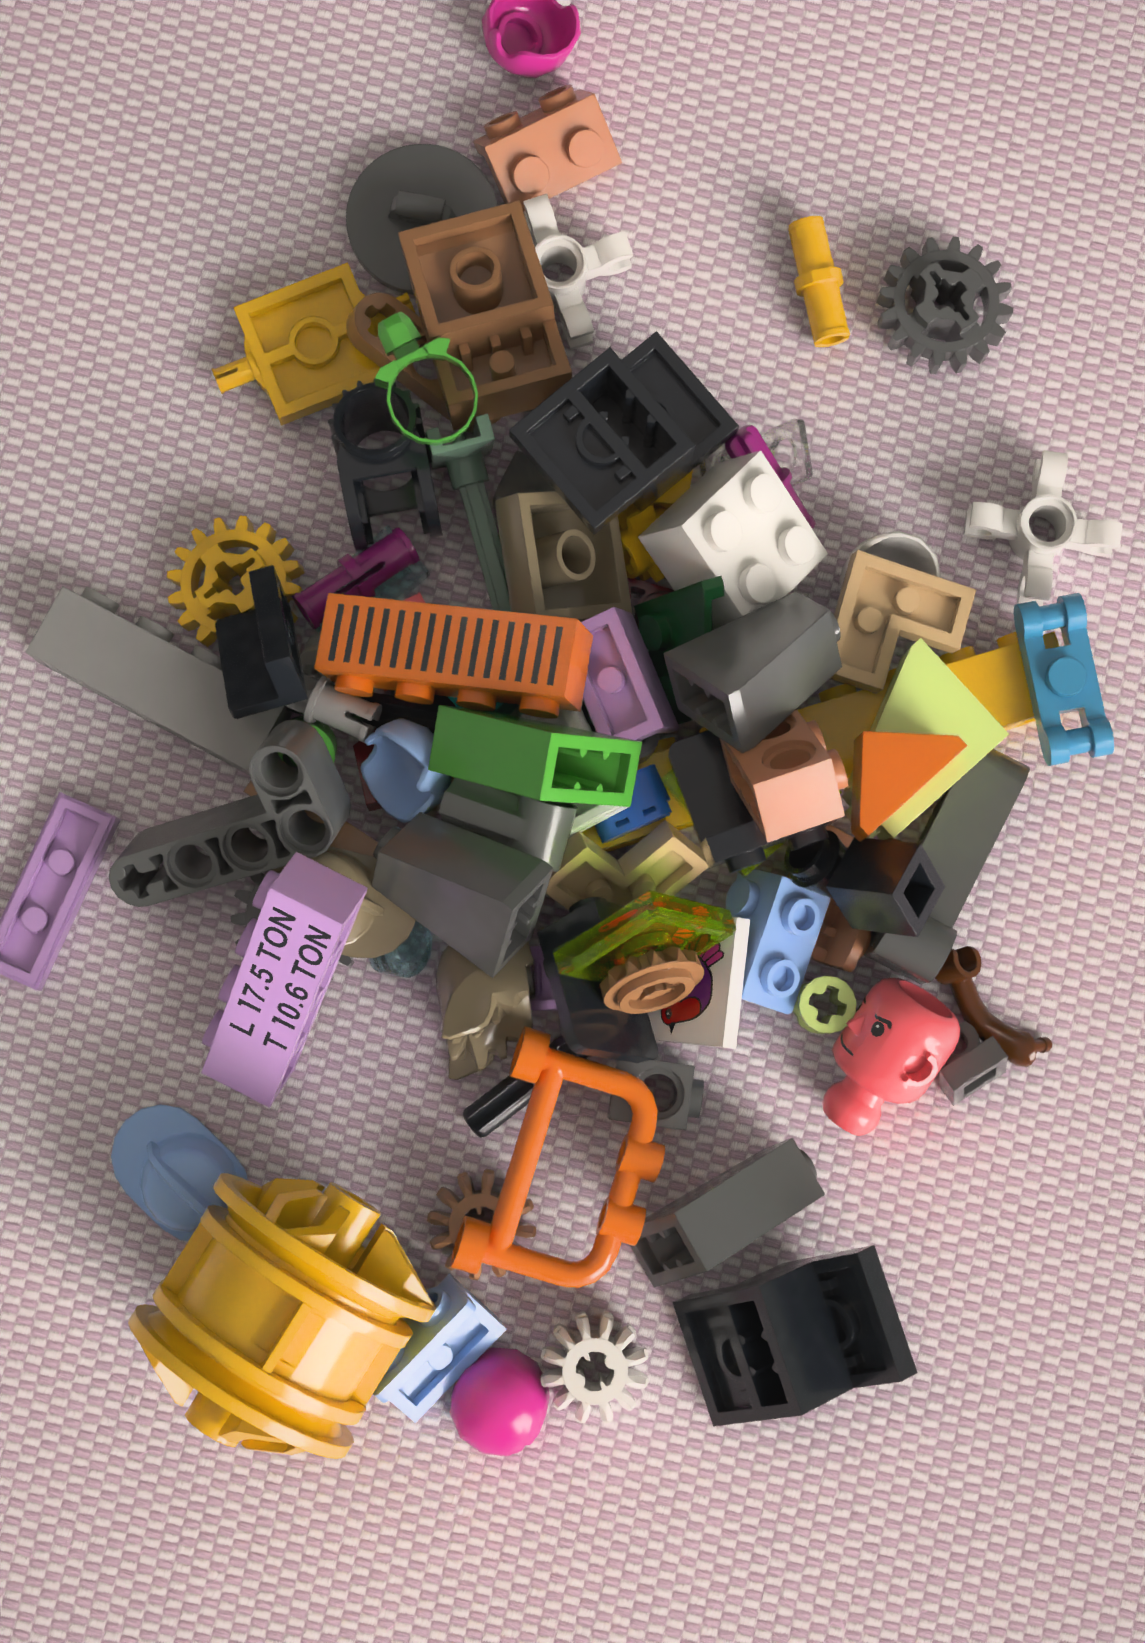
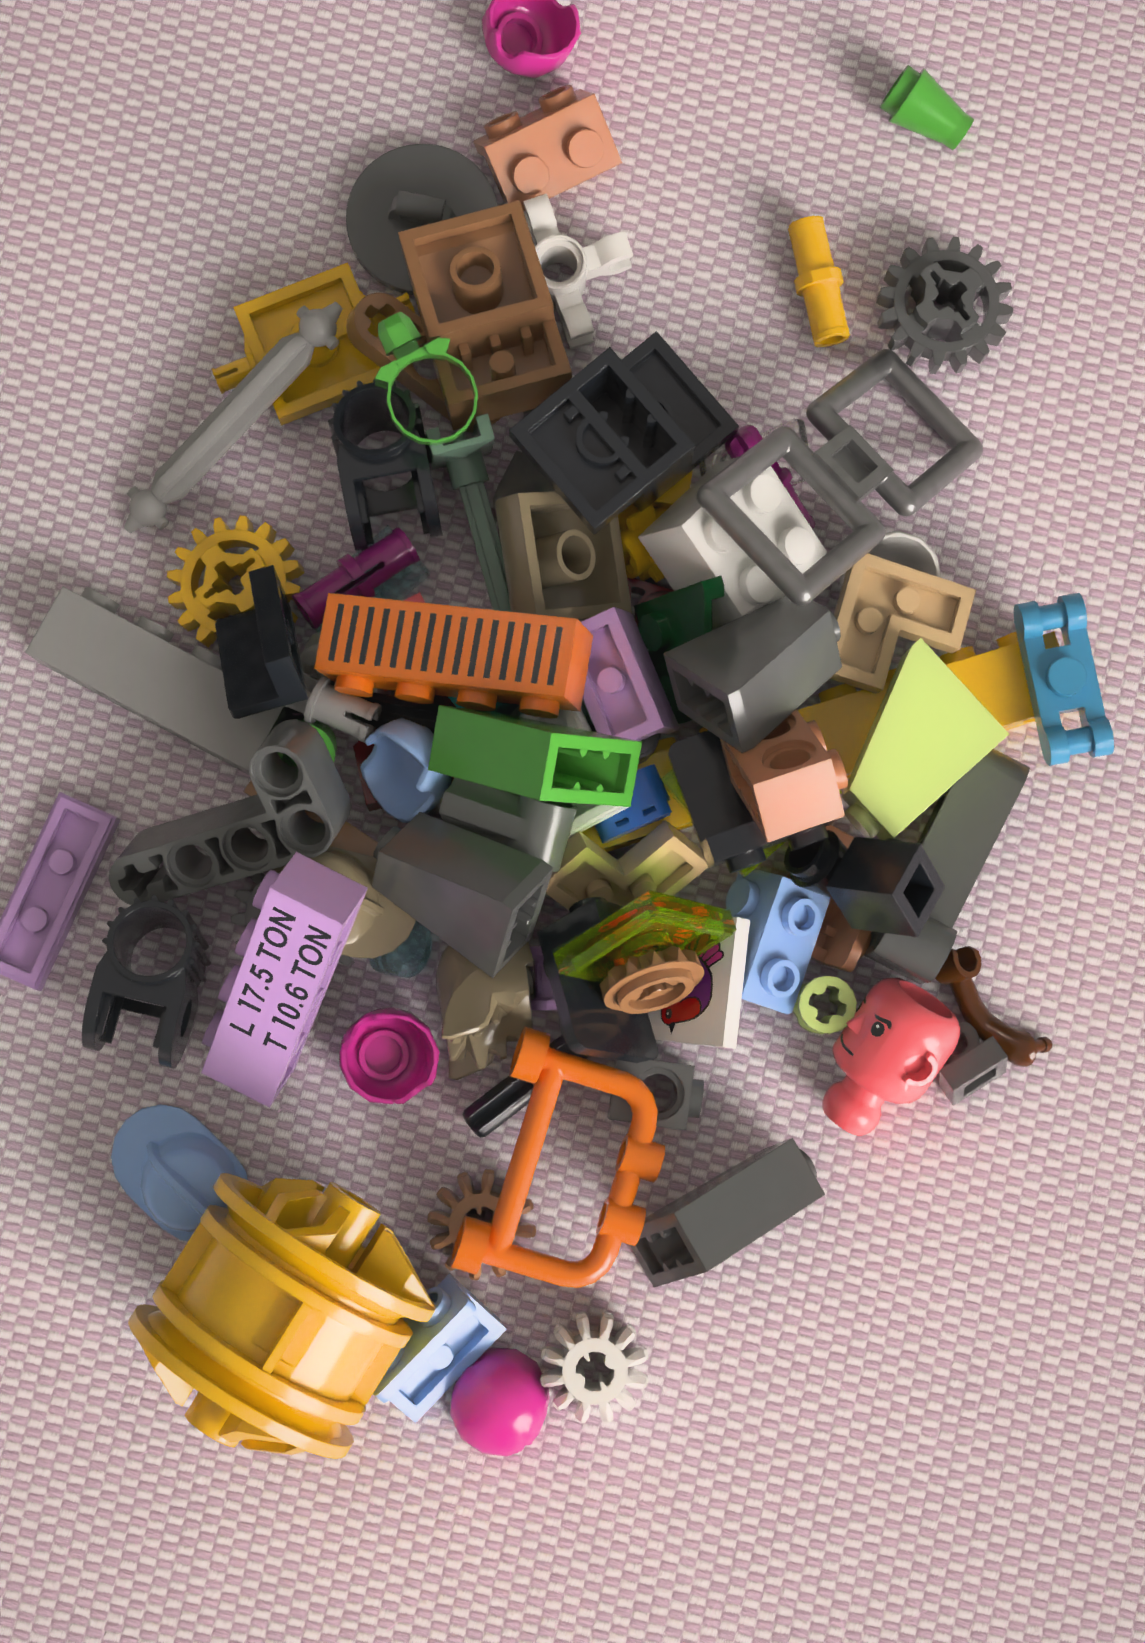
black bracket [672,1245,918,1427] -> none
orange slope [851,731,967,842] -> none
white pin [963,450,1123,606] -> none
none -> black piece [82,895,211,1069]
none -> light grey wheel [124,302,343,533]
none -> dark pink hair [339,1007,440,1104]
none -> flat silver bar [697,349,983,606]
none -> bright green cone [879,65,974,151]

